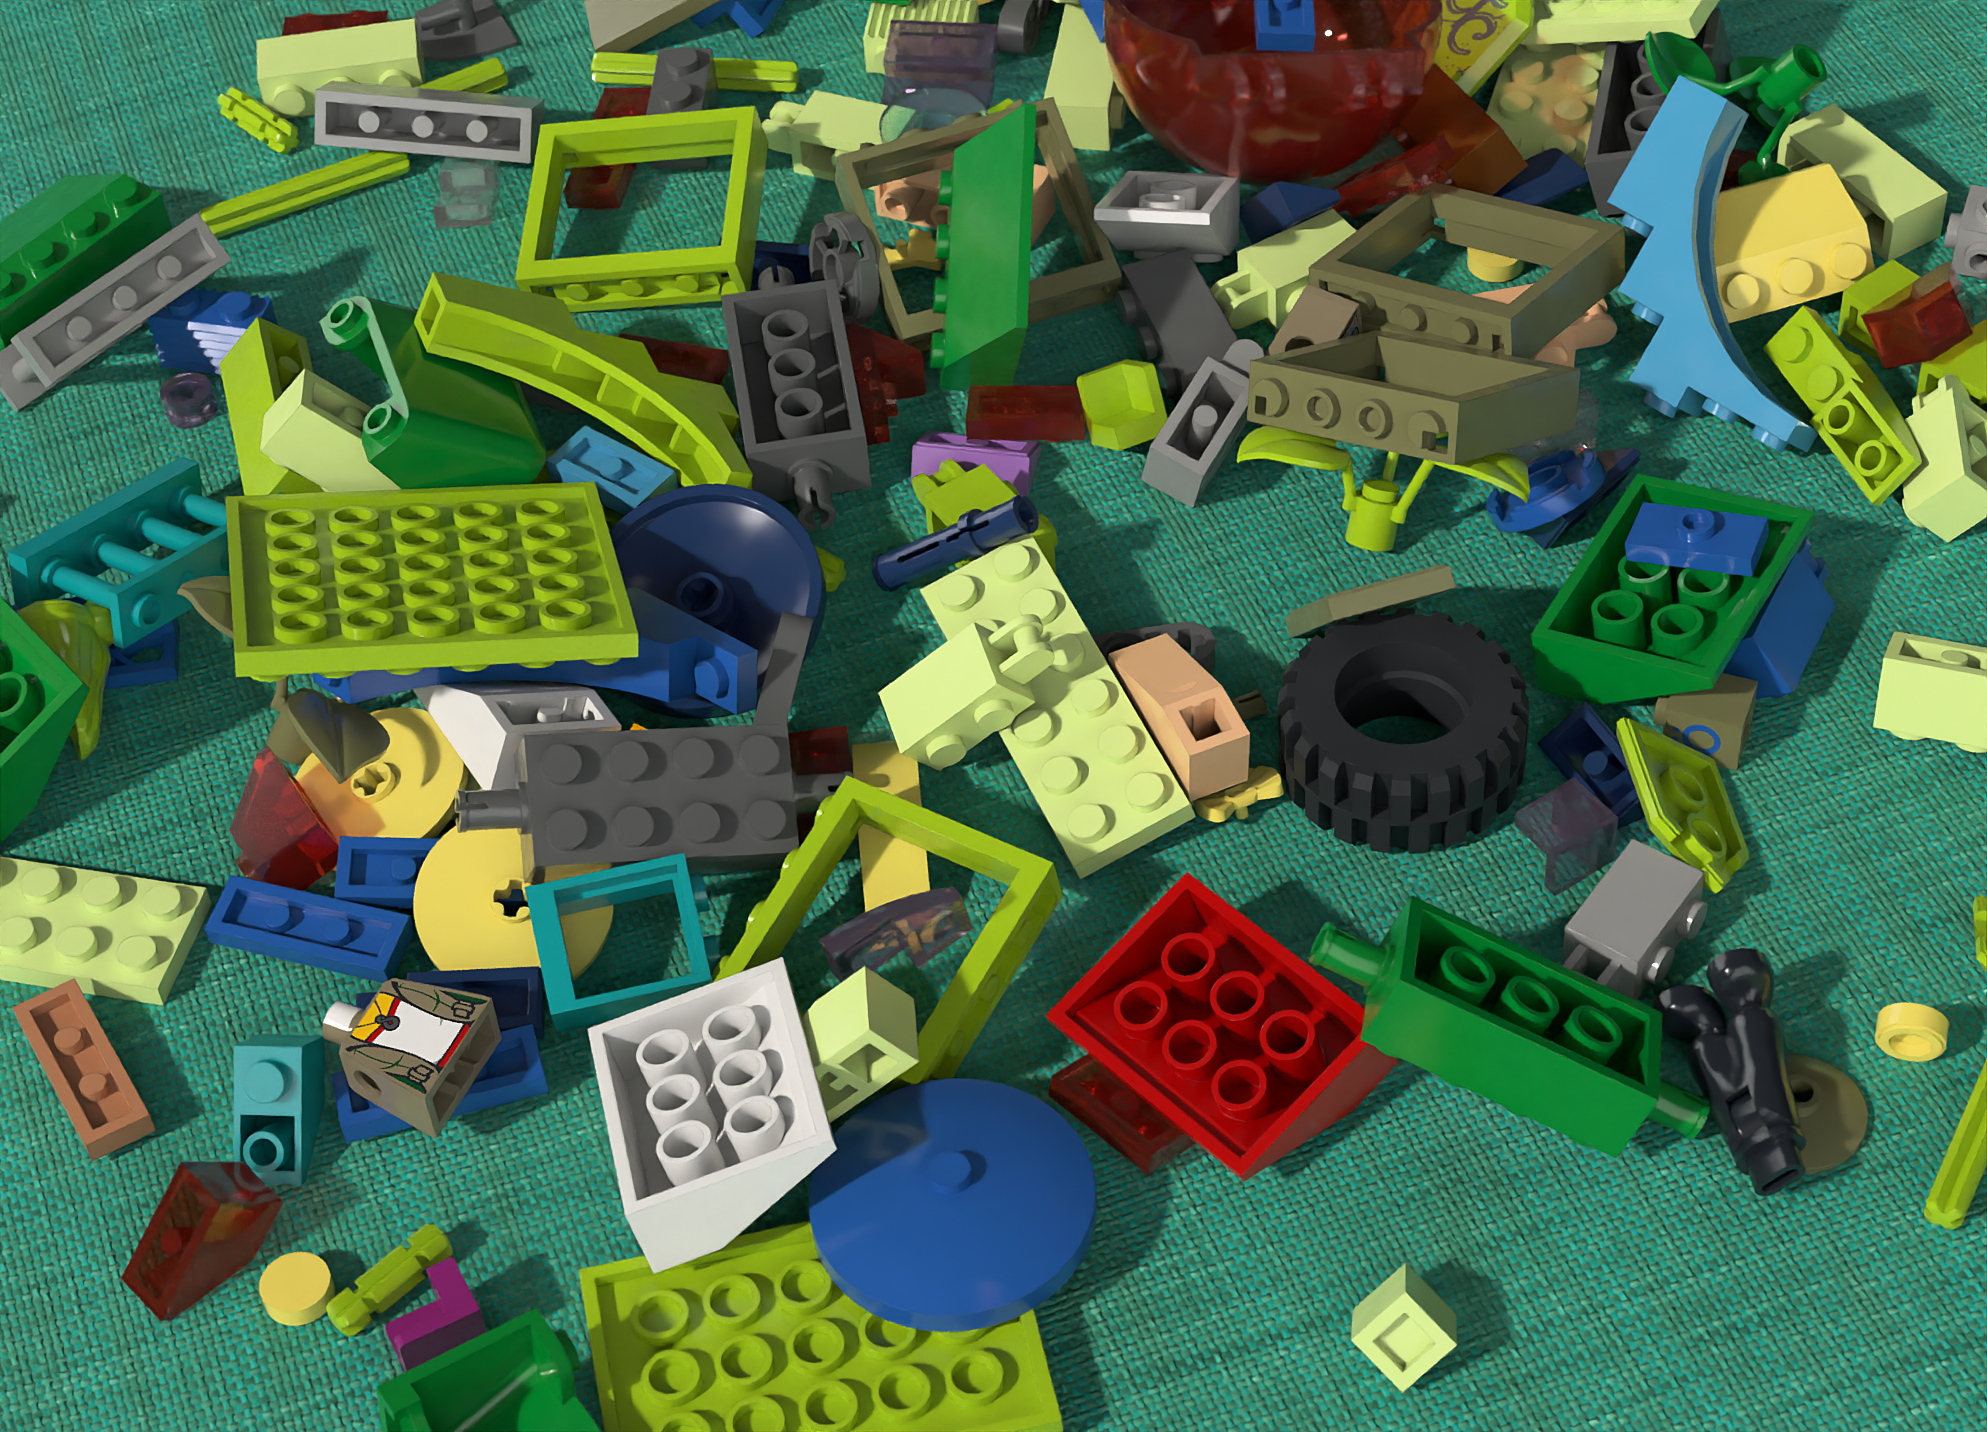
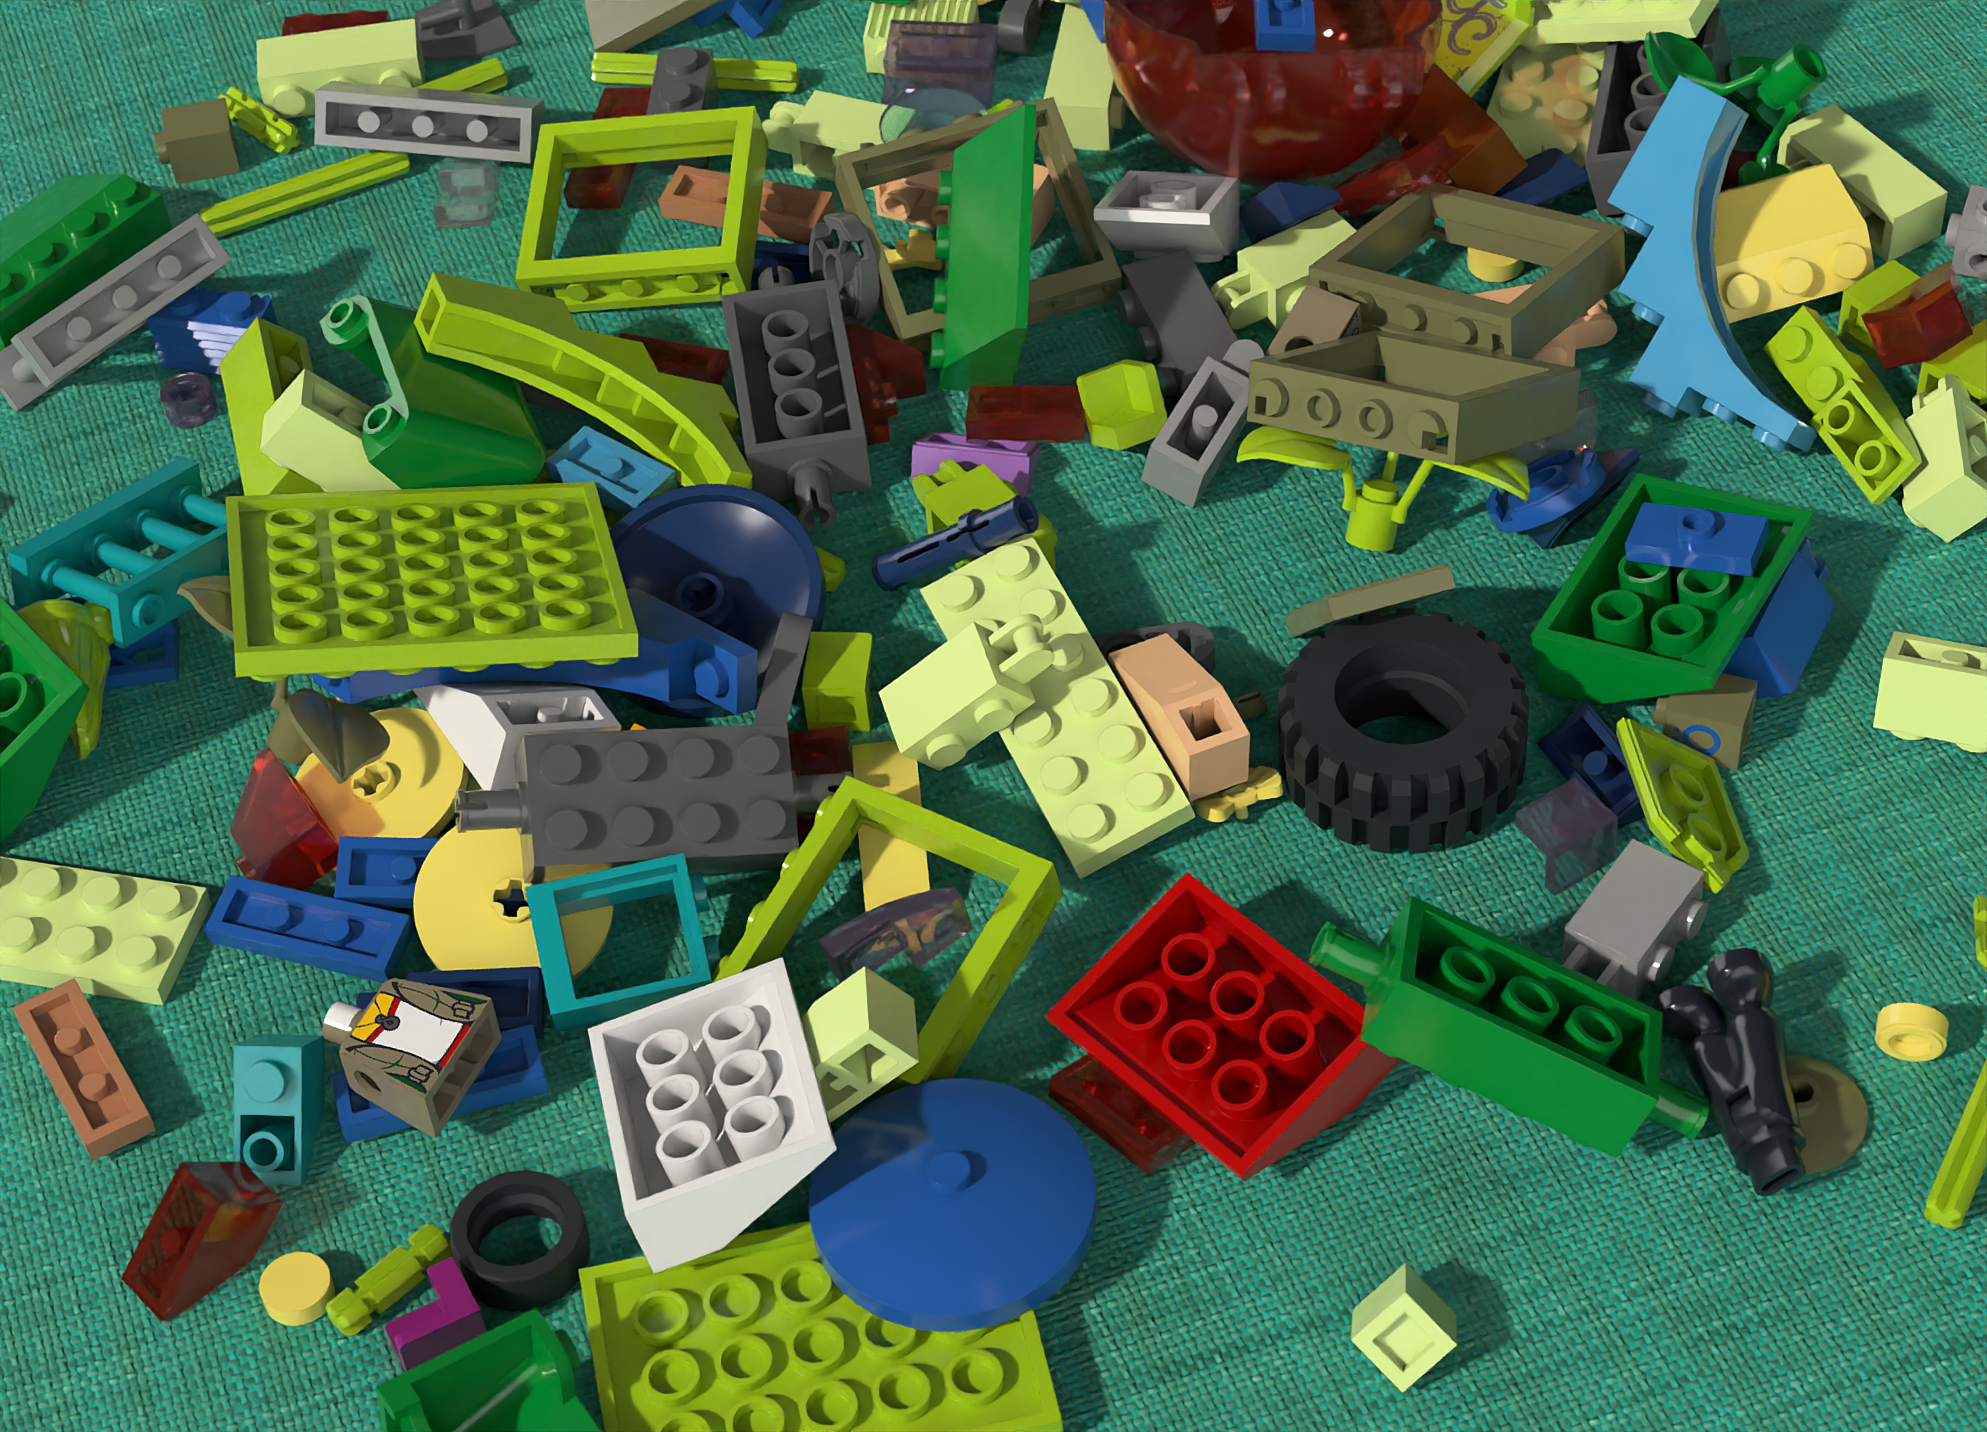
none -> olive brick [154,98,241,185]
none -> black tyre [450,1170,590,1312]
none -> nougat plate [659,165,835,244]
none -> lime panel [802,632,873,731]

